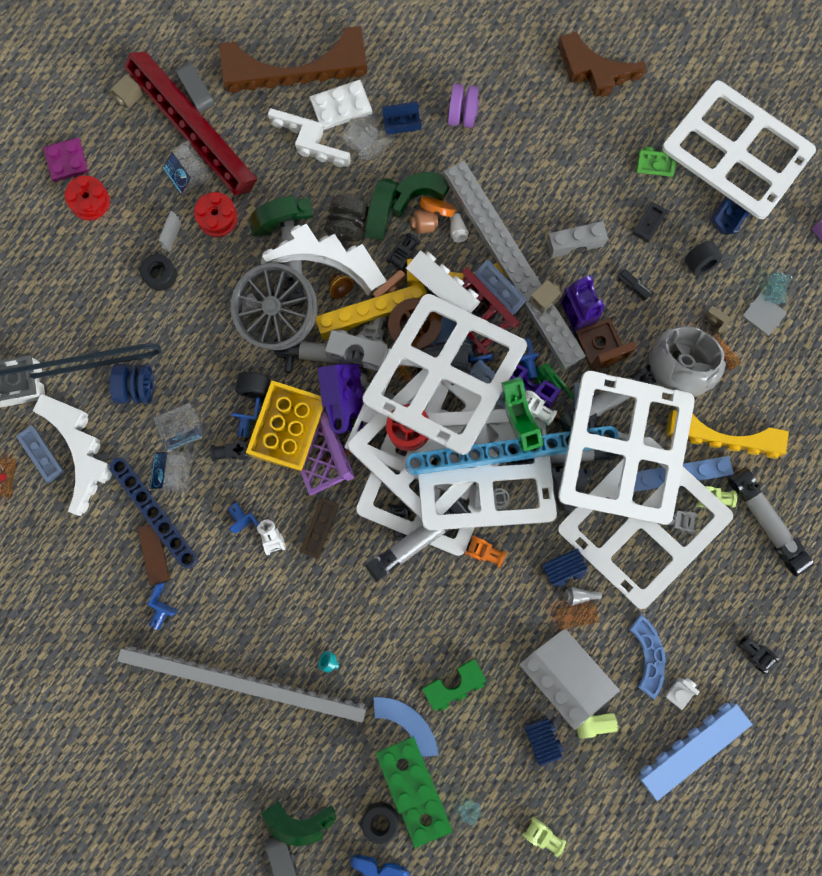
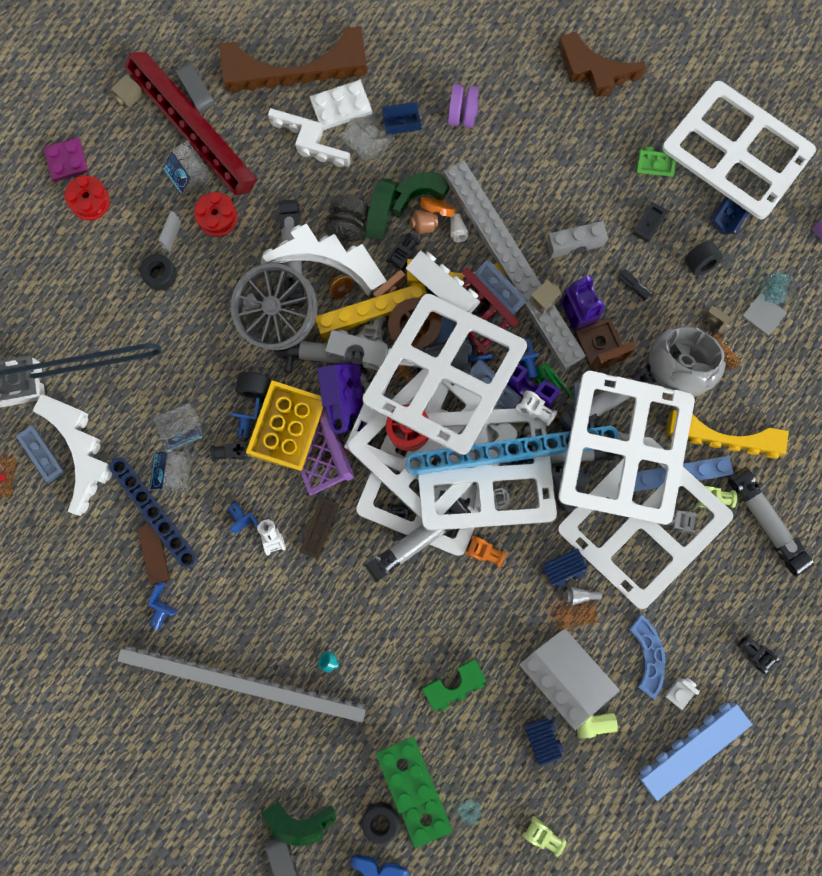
dark blue wheel [110,364,154,404] -> none
dark green arch [249,196,314,237] -> none
medium blue tile [374,697,438,757] -> none
green arch [501,377,543,452] -> none

